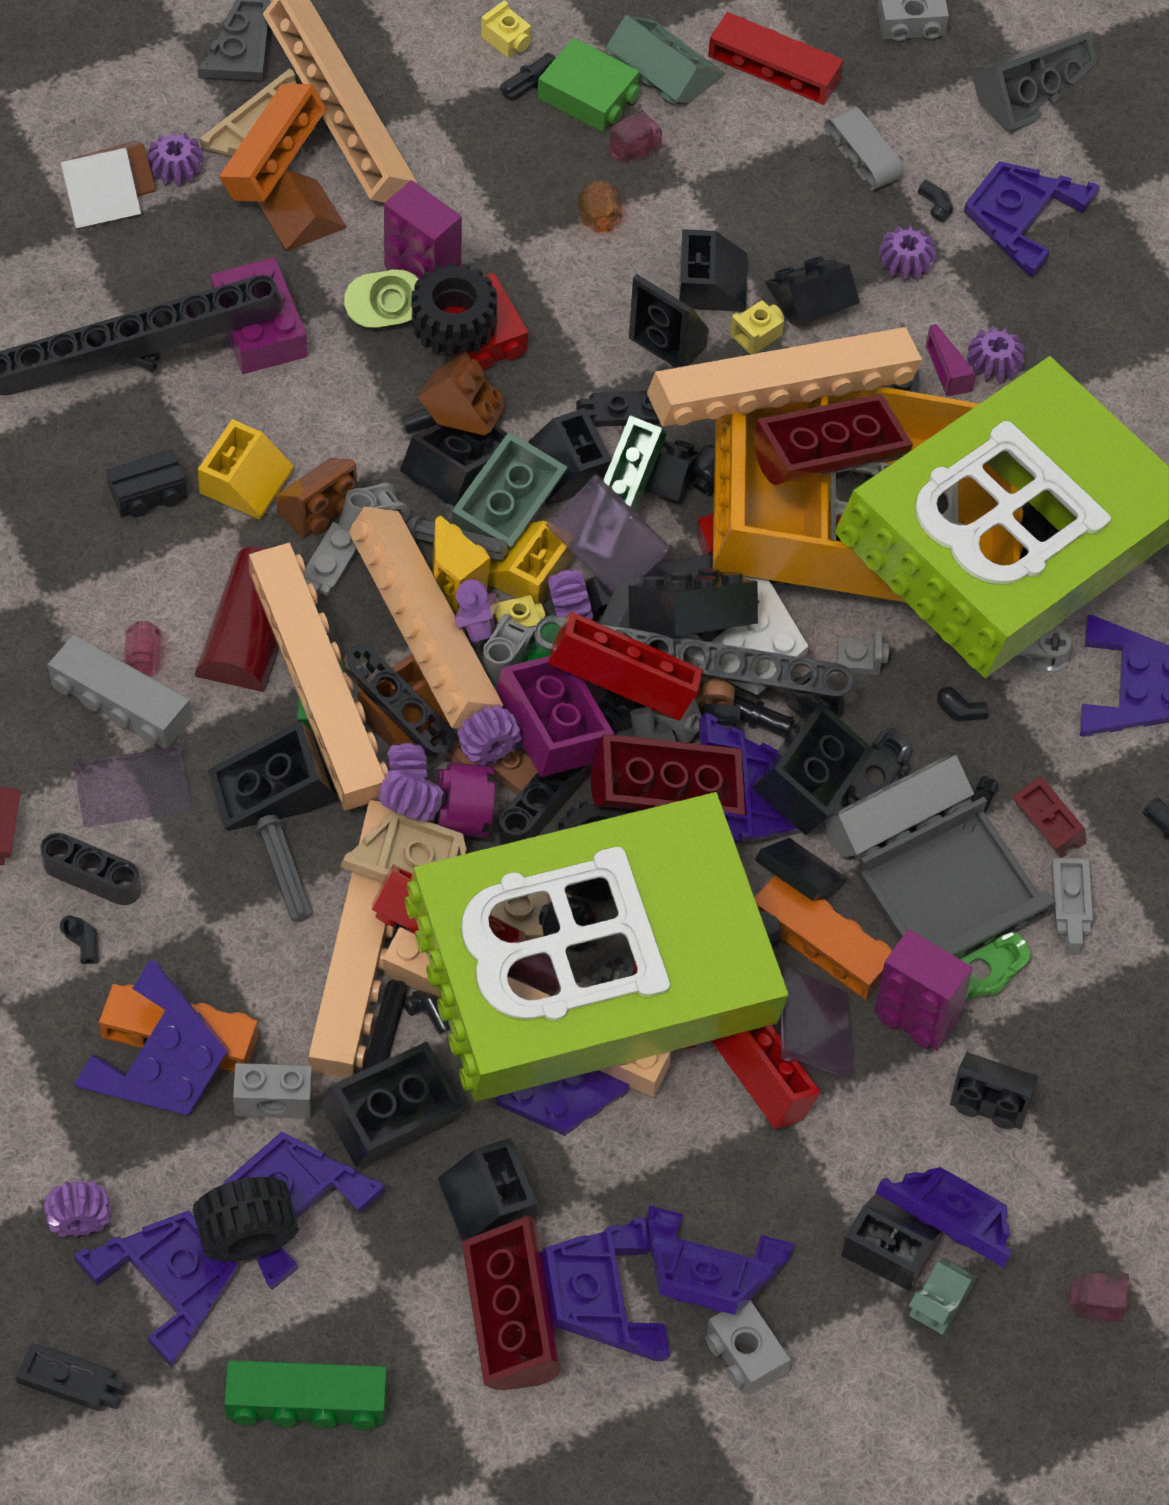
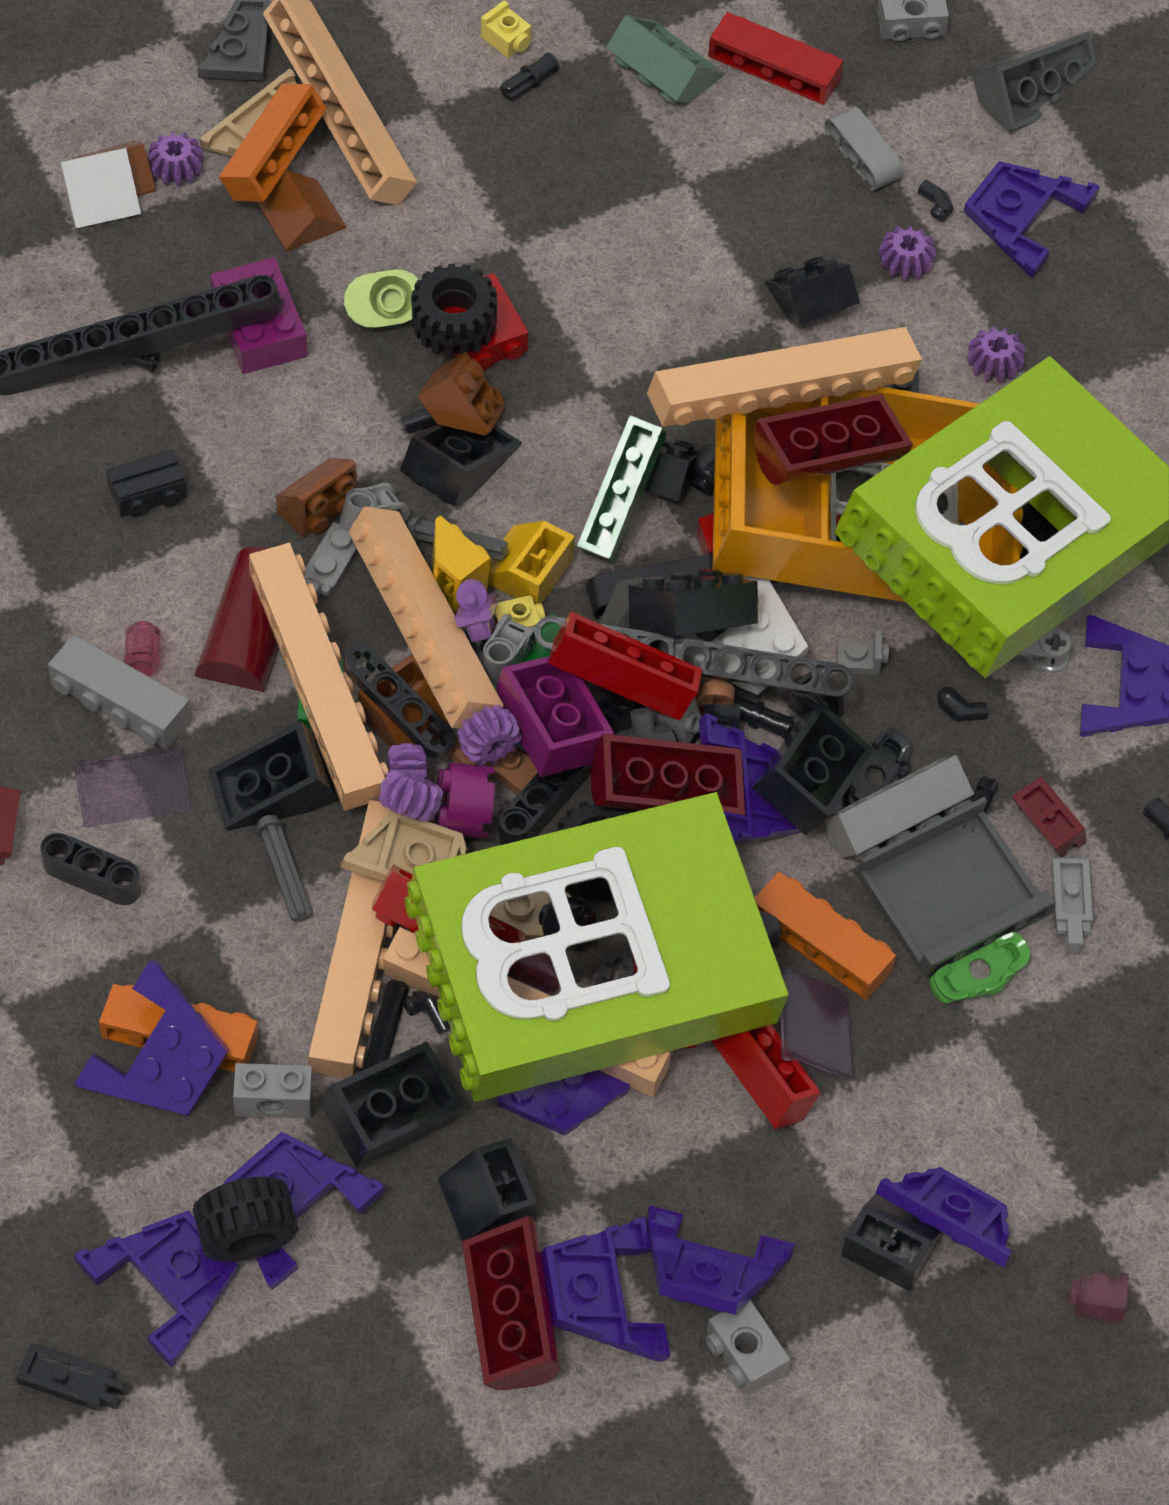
medium lavender gear [44,1179,111,1238] -> none
black arm [59,915,99,964] -> none
yellow slope [198,419,294,520] -> none
green brick [224,1360,387,1430] -> none
magenta brick [384,180,462,280] -> none
sand green slope [451,432,568,550] -> none
black slope [527,408,612,505] -> none
bright green brick [538,38,641,132] -> none
clear purple piece [546,474,672,592] -> none
medium lavender gear [548,569,593,621] -> none
black hinge [576,391,661,427] -> none
clear orange head [578,181,623,233] -> none
clear pink brick [609,110,662,163] -> none
black slope [629,274,709,368] -> none
black slope [679,229,747,311] -> none
light yellow brick [730,300,784,354] -> none
black tile [755,838,847,900] -> none
magenta brick [874,929,973,1051] -> none
sand green brick [909,1258,978,1335] -> none
magenta slope [925,324,976,397] -> none
black slope [949,1052,1039,1129] -> none

